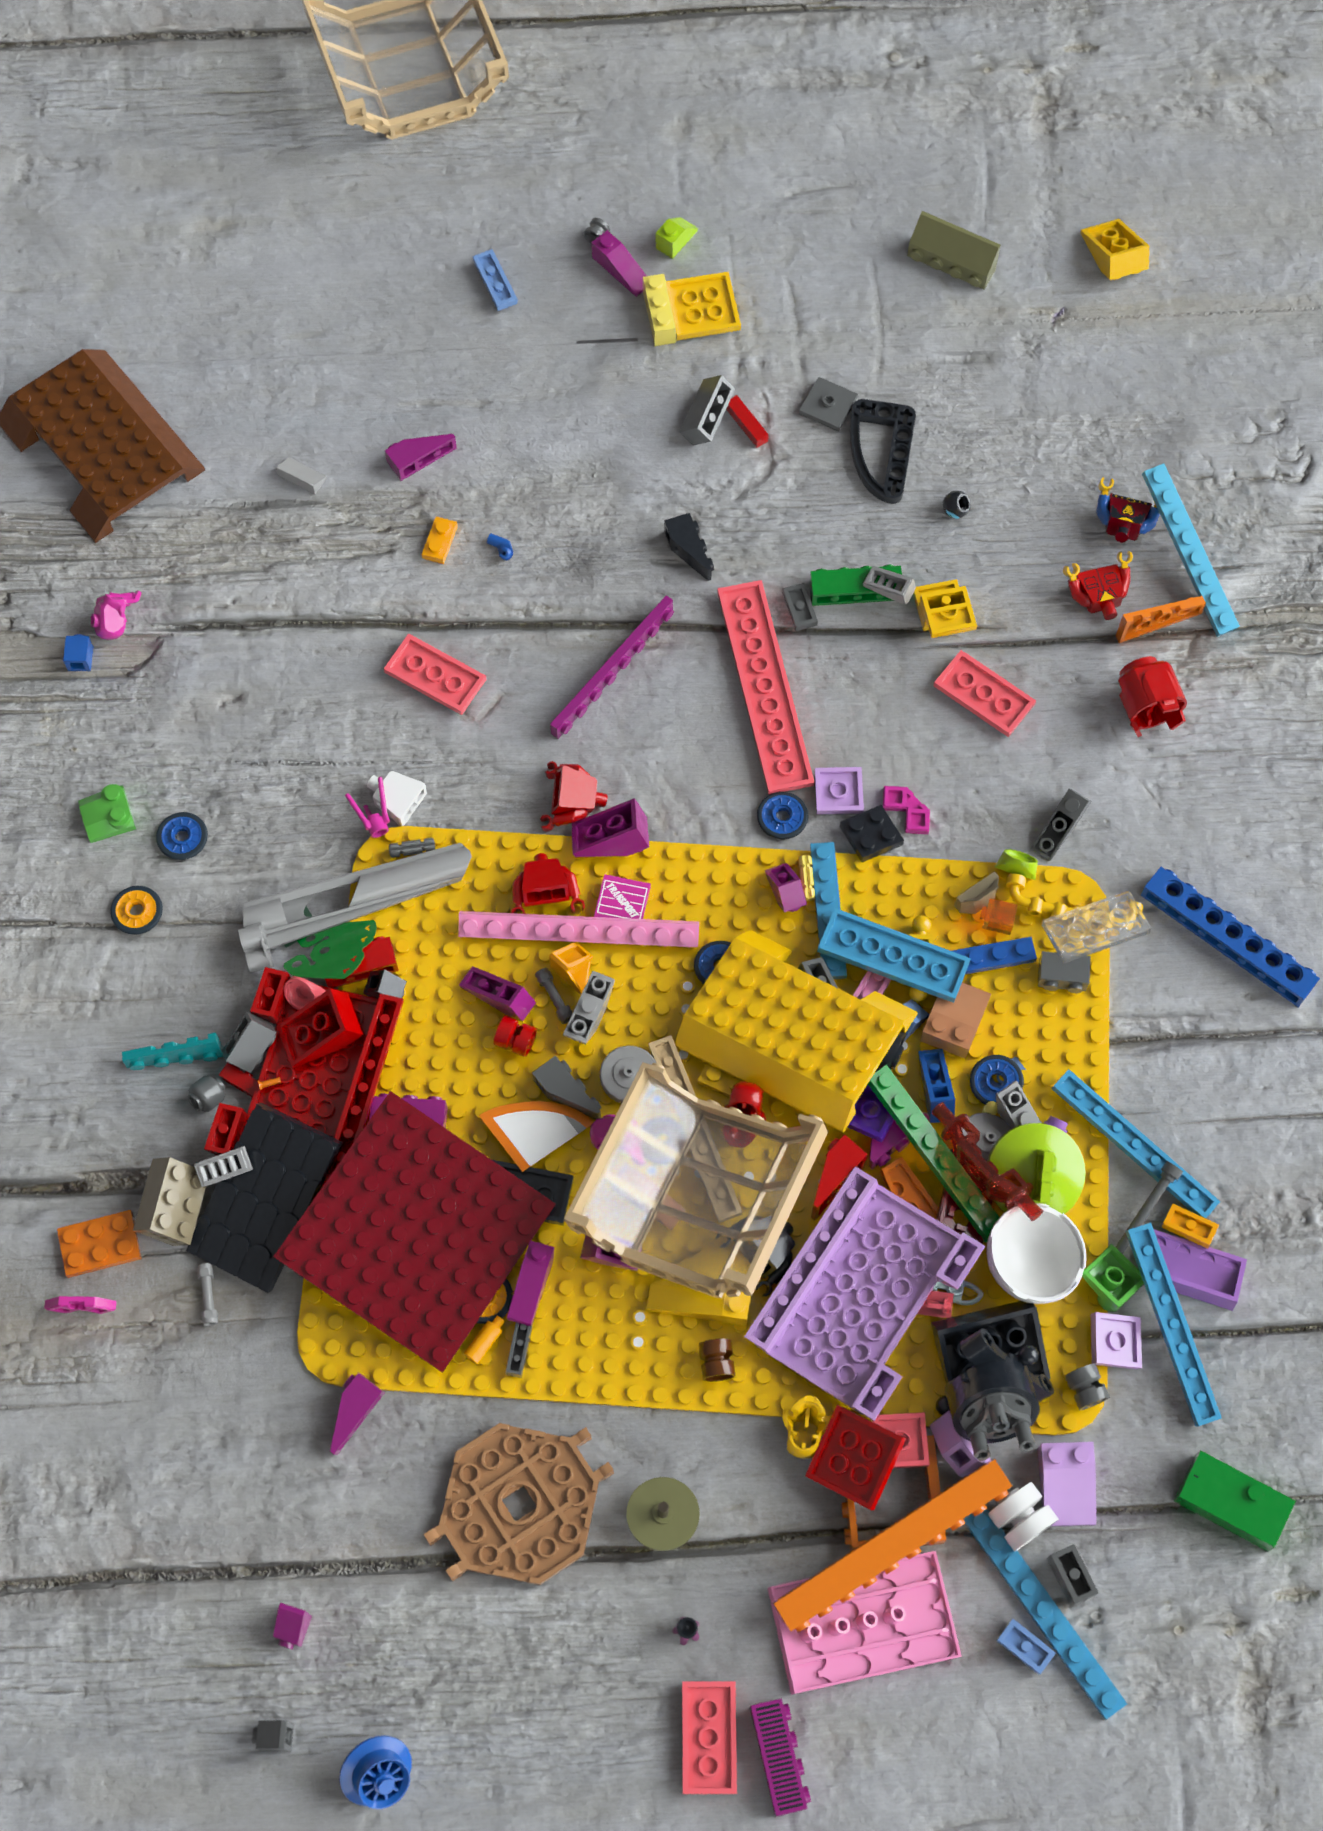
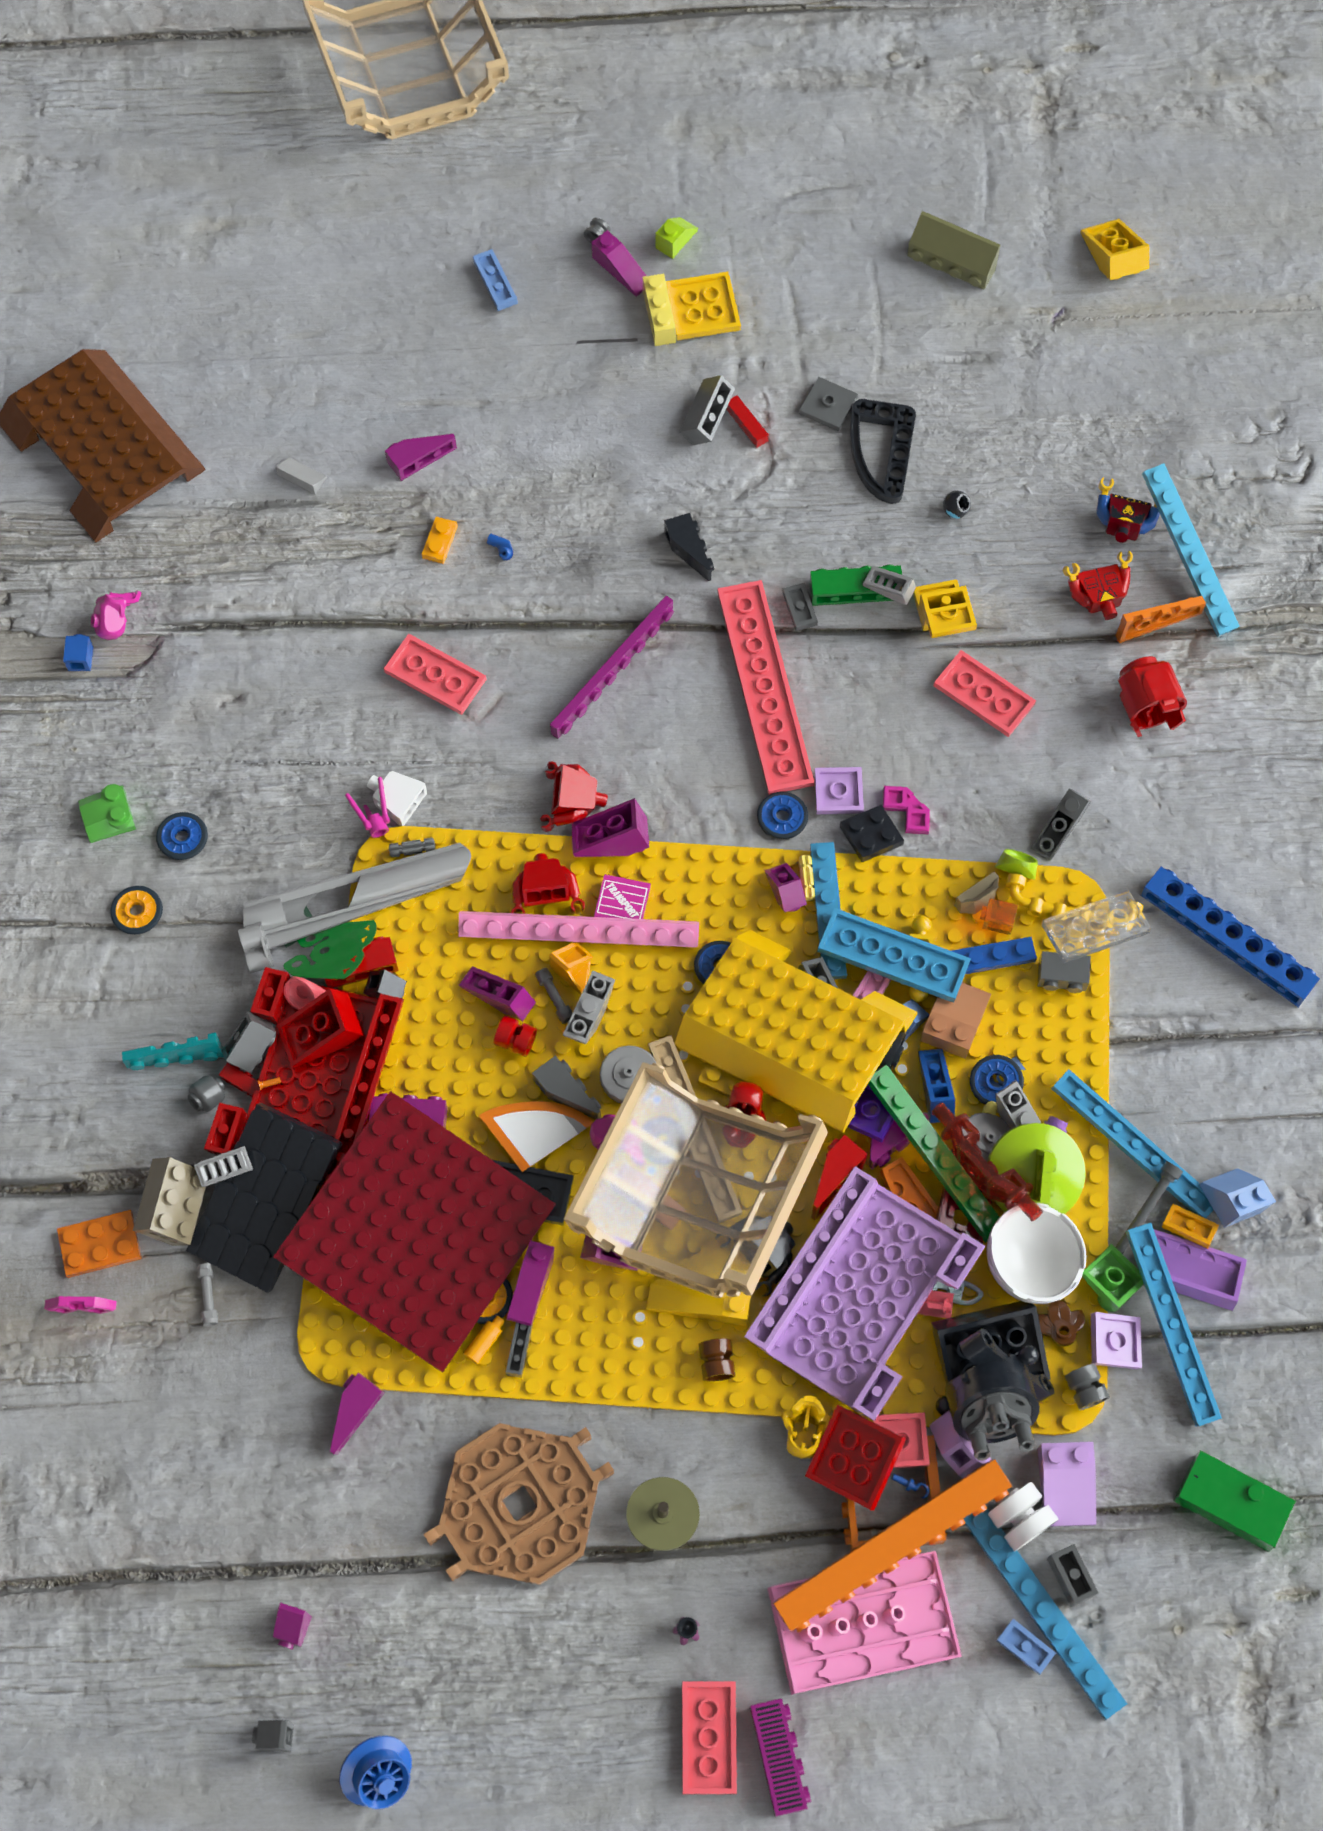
none -> blue hand [891,1474,929,1499]
none -> reddish brown plate [1038,1300,1085,1347]
none -> medium blue slope [1199,1168,1276,1228]

